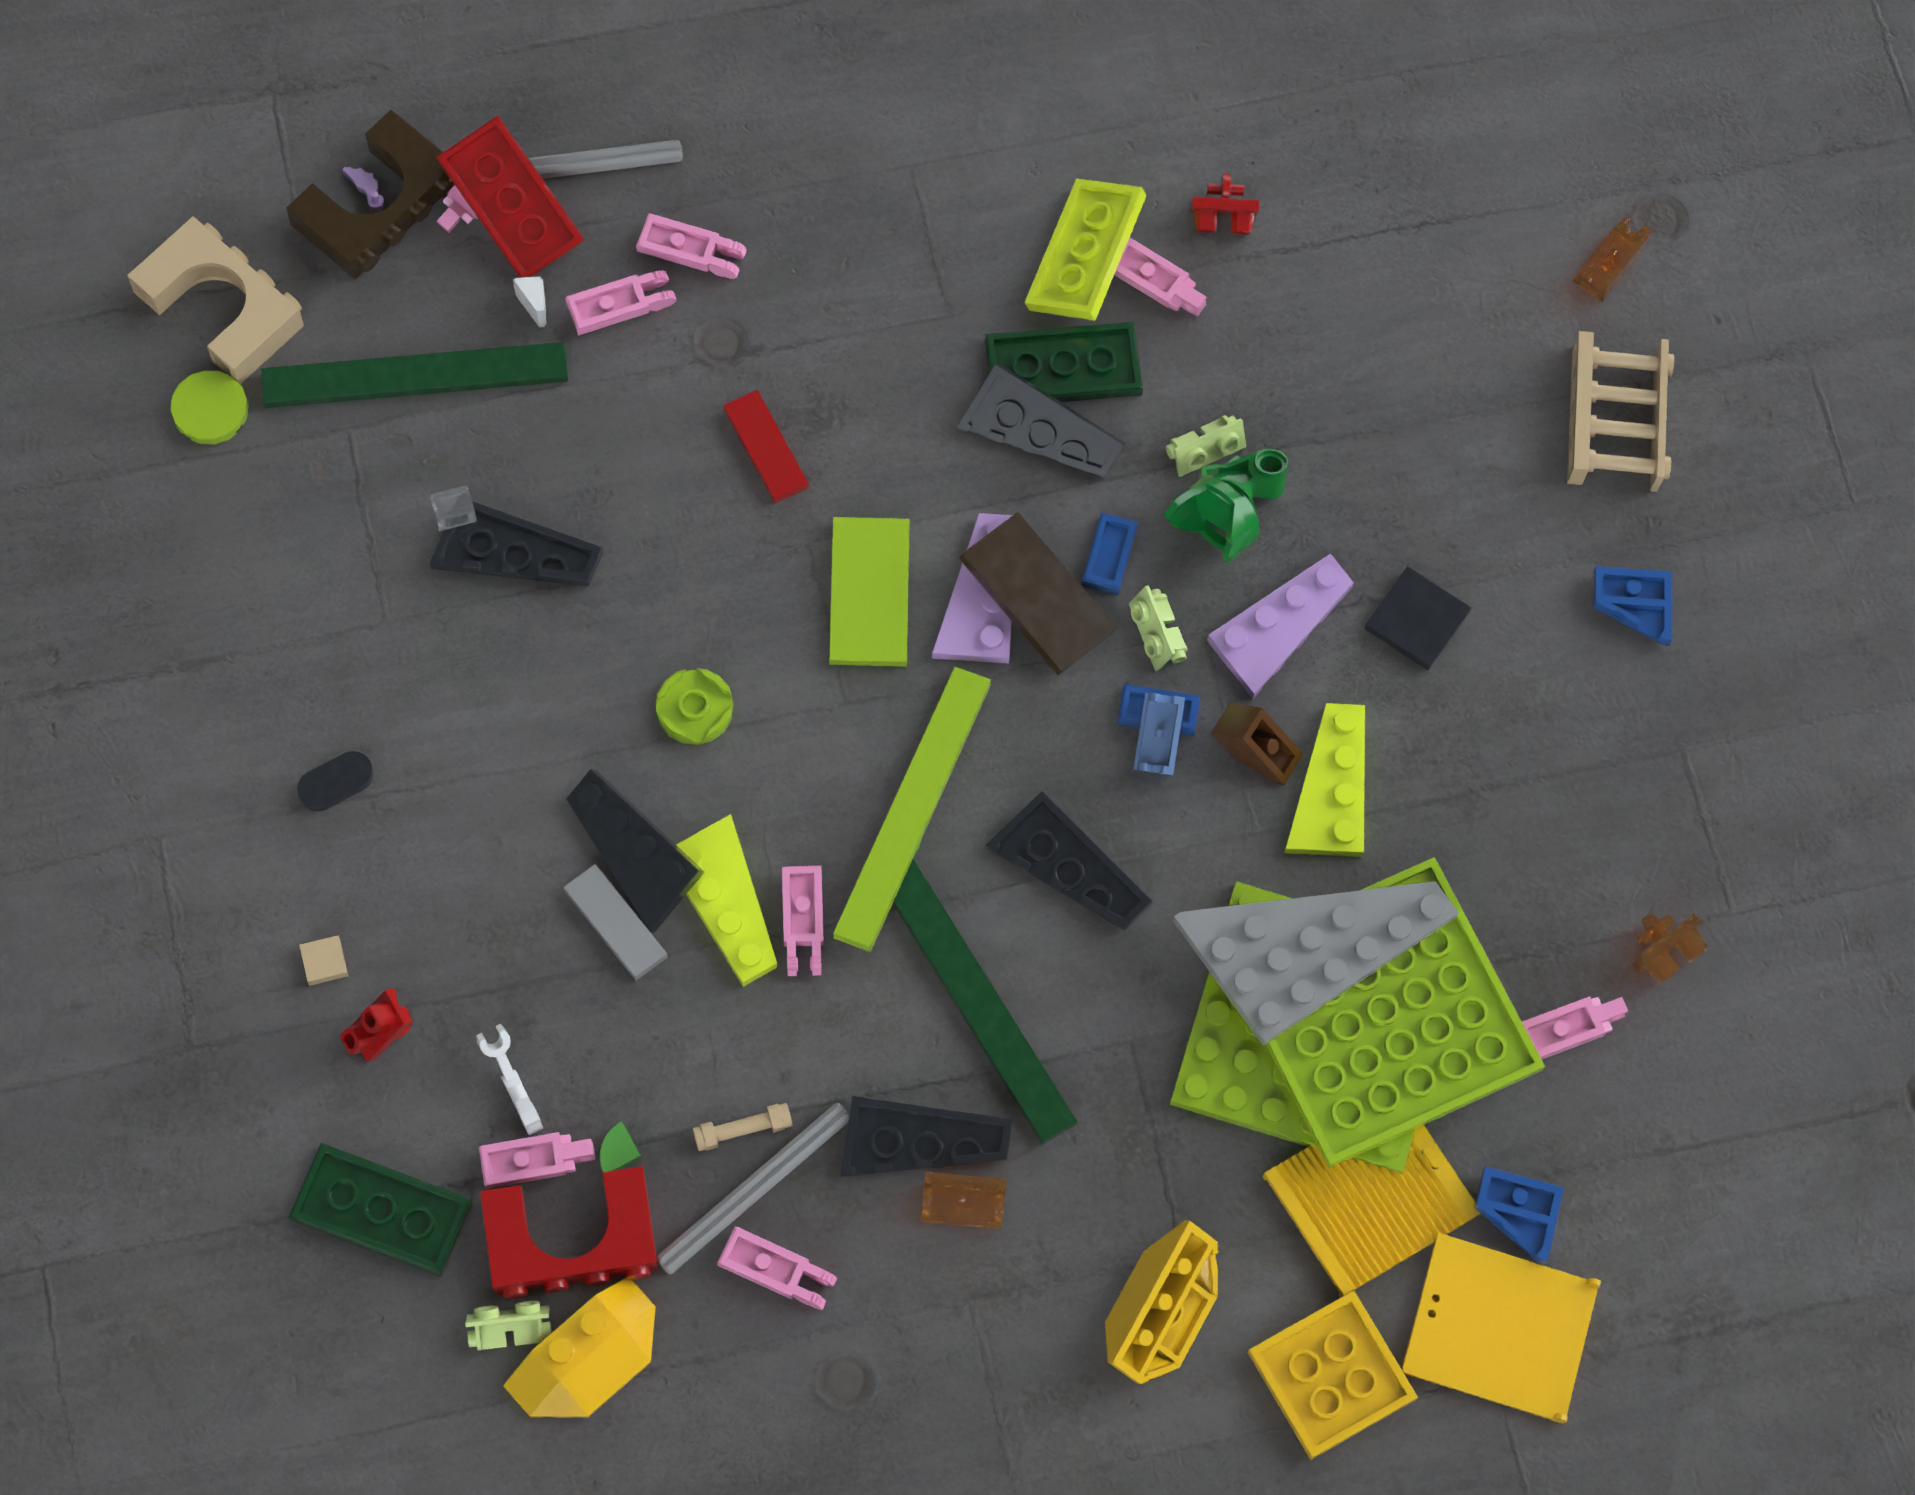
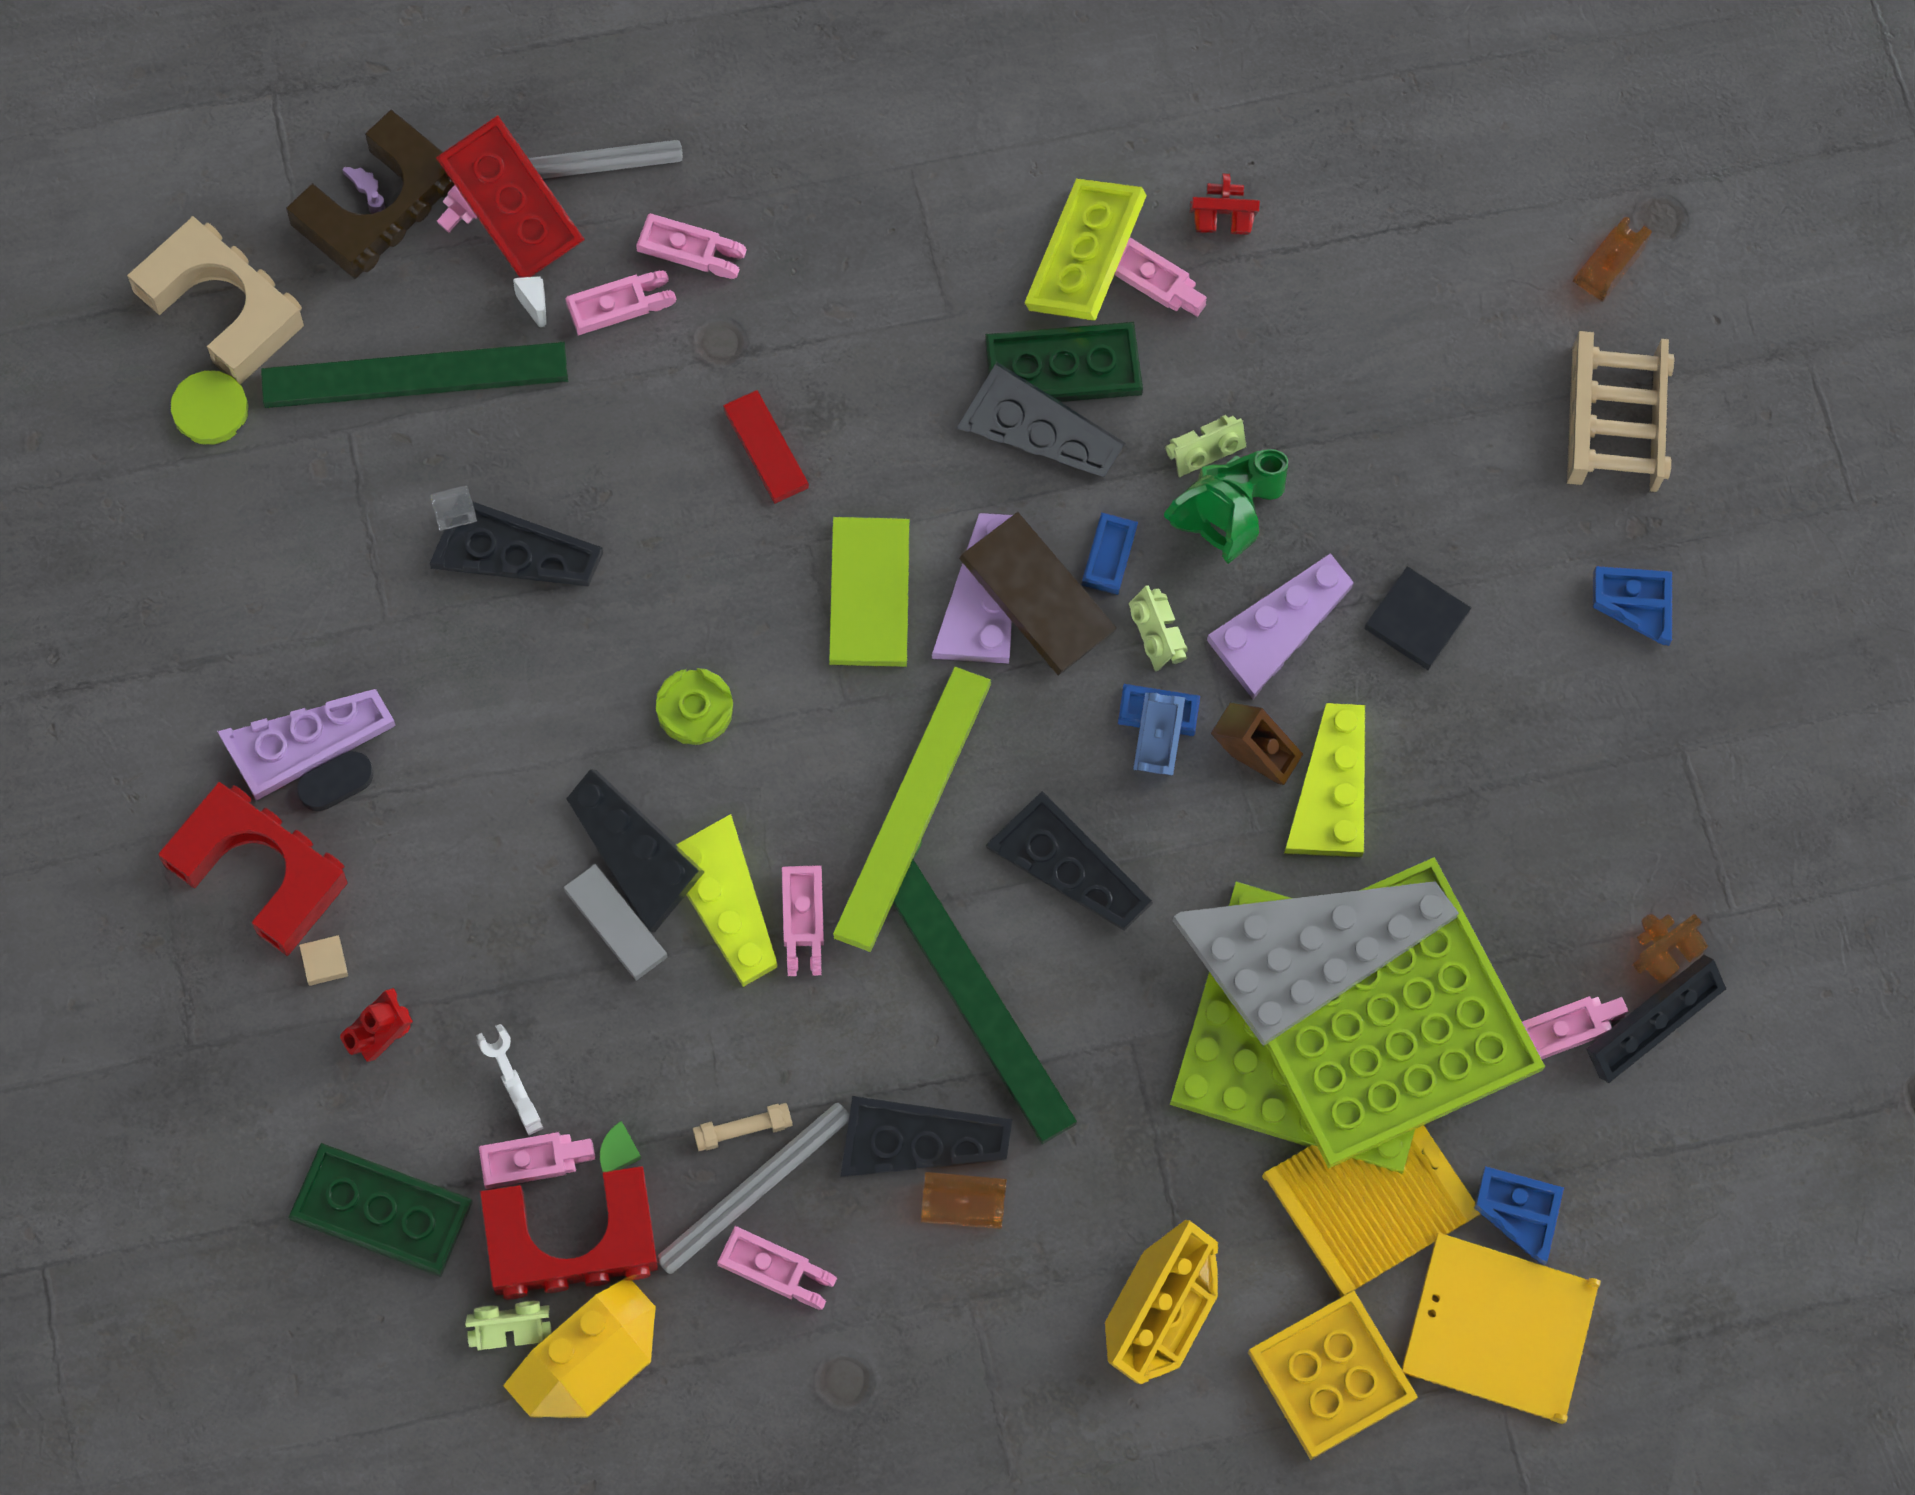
none -> red arch [158,782,348,956]
none -> lavender wing [217,689,396,801]
none -> black plate [1586,955,1727,1083]

